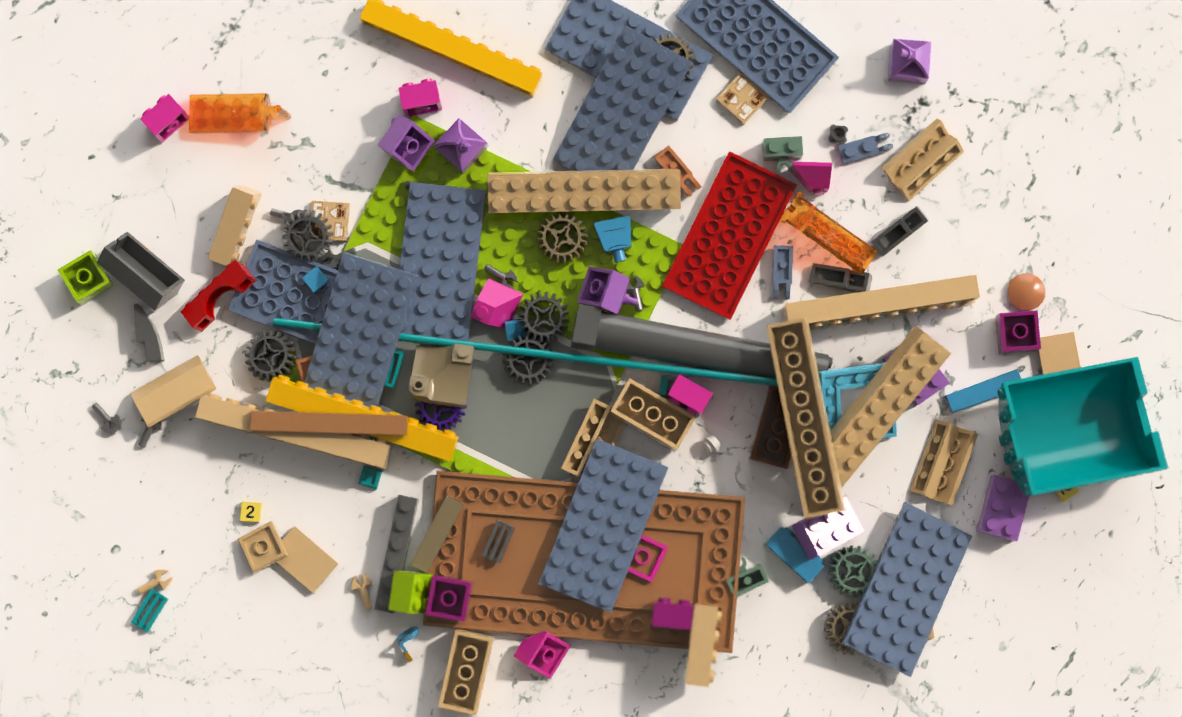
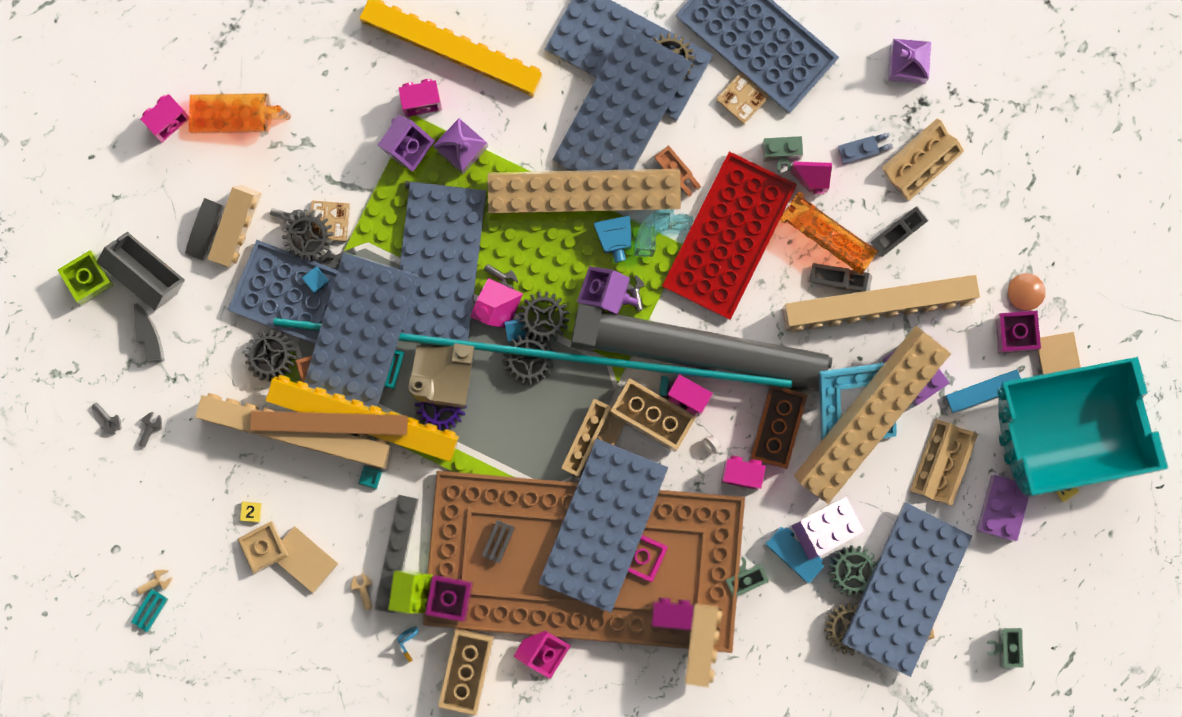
tan slope [131,355,217,427] -> none
red arch [180,260,257,333] -> none
dark tan tile [410,496,464,573] -> none
dark tan gear [536,212,588,264] -> none
tan brick [767,317,846,518] -> none
sand blue hinge [772,245,793,299] -> none
dark grey plate [828,124,848,144] -> none
none -> dark grey slope [185,198,224,261]
none -> clear light blue arch [634,209,693,257]
none -> dark pink brick [721,456,766,490]
none -> sand green brick [987,628,1024,668]

